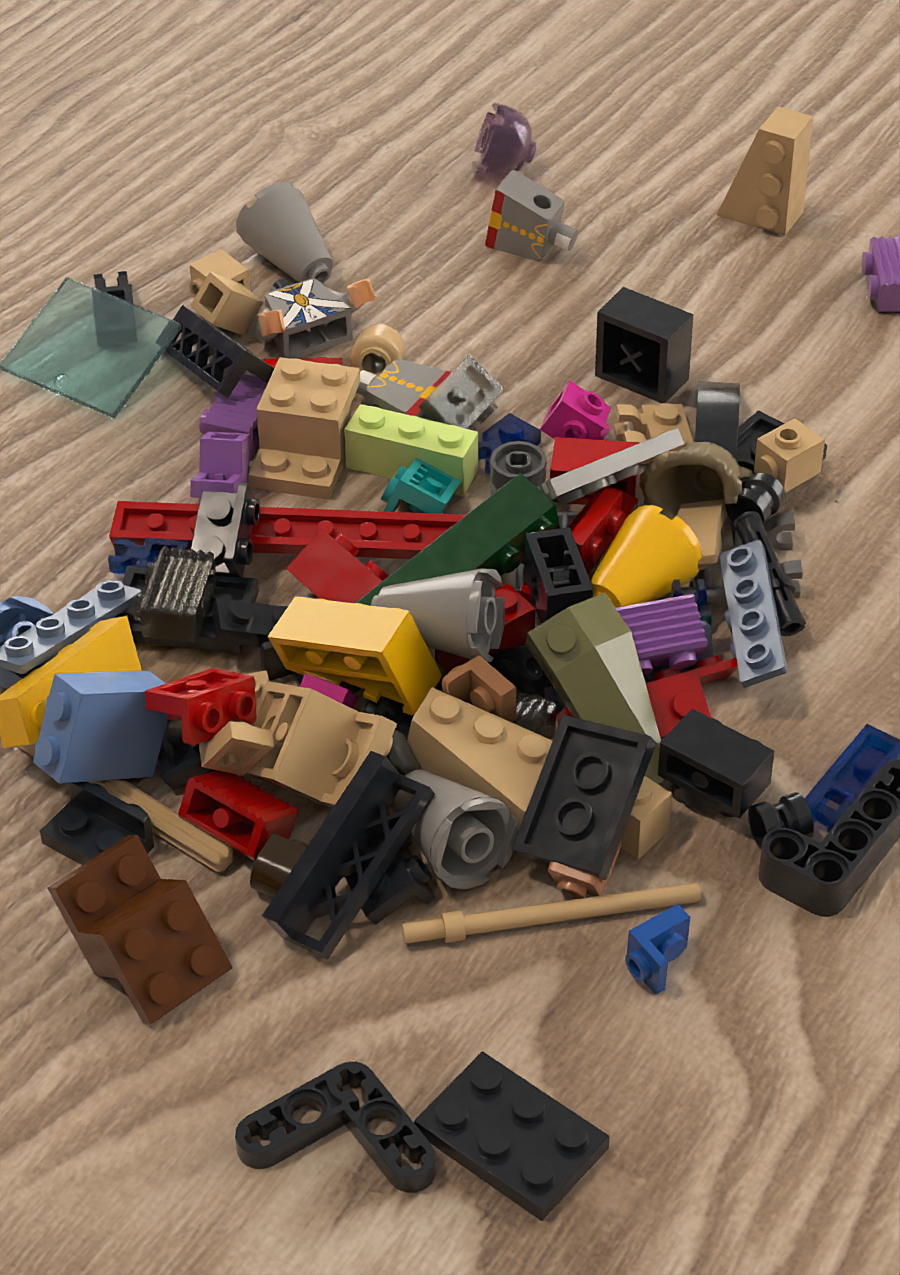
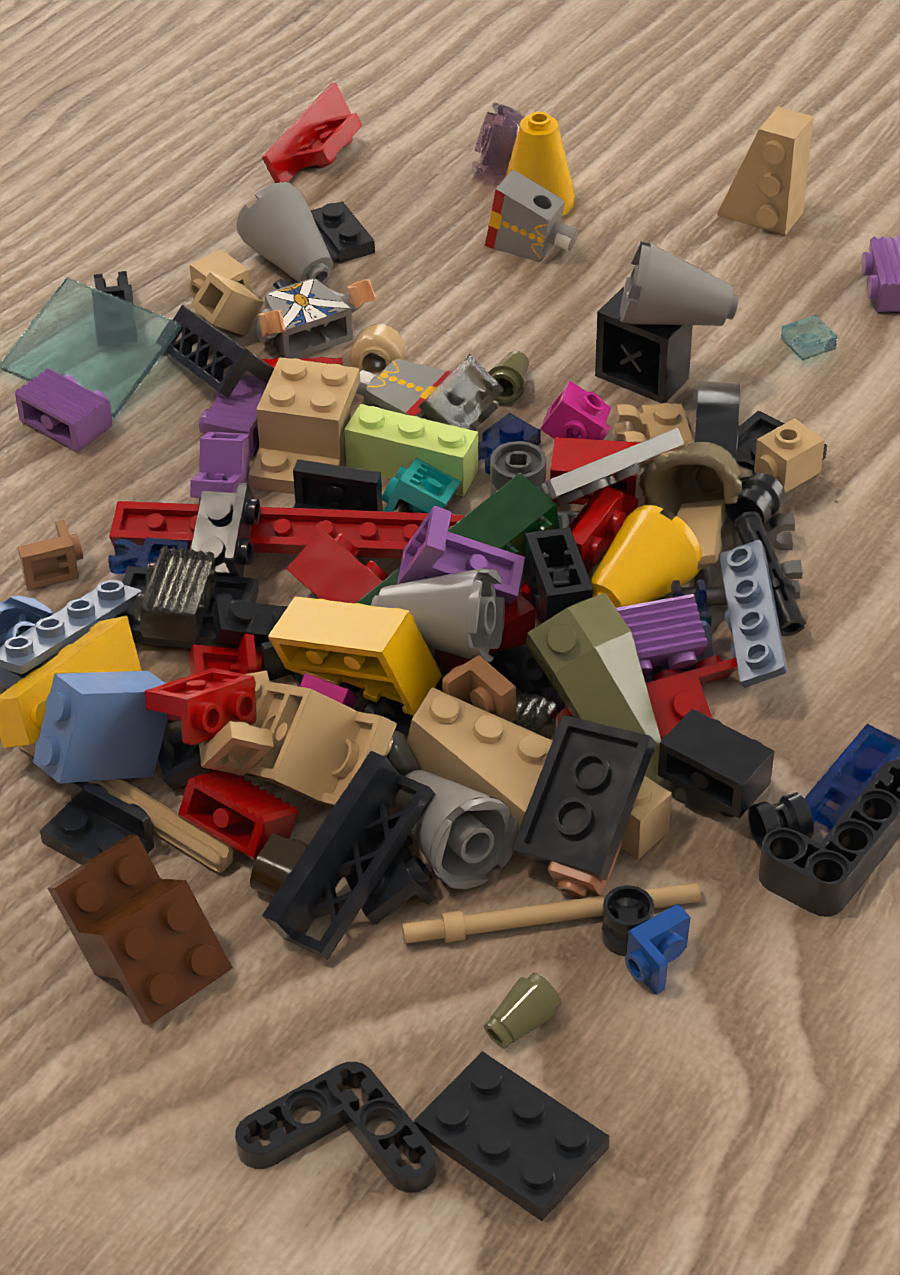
none -> medium lavender brick [15,368,113,453]
none -> medium nougat bracket [18,520,83,591]
none -> red bracket [189,634,262,675]
none -> bracket [262,82,362,183]
none -> black bracket [293,459,383,511]
none -> black plate [310,201,375,263]
none -> medium lavender bracket [397,506,525,604]
none -> olive cone [484,973,561,1049]
none -> olive cone [485,351,529,403]
none -> yellow cone [505,112,575,216]
none -> black wheel [602,885,654,956]
none -> light grey cone [620,241,739,326]
none -> clear light blue plate [781,315,838,361]

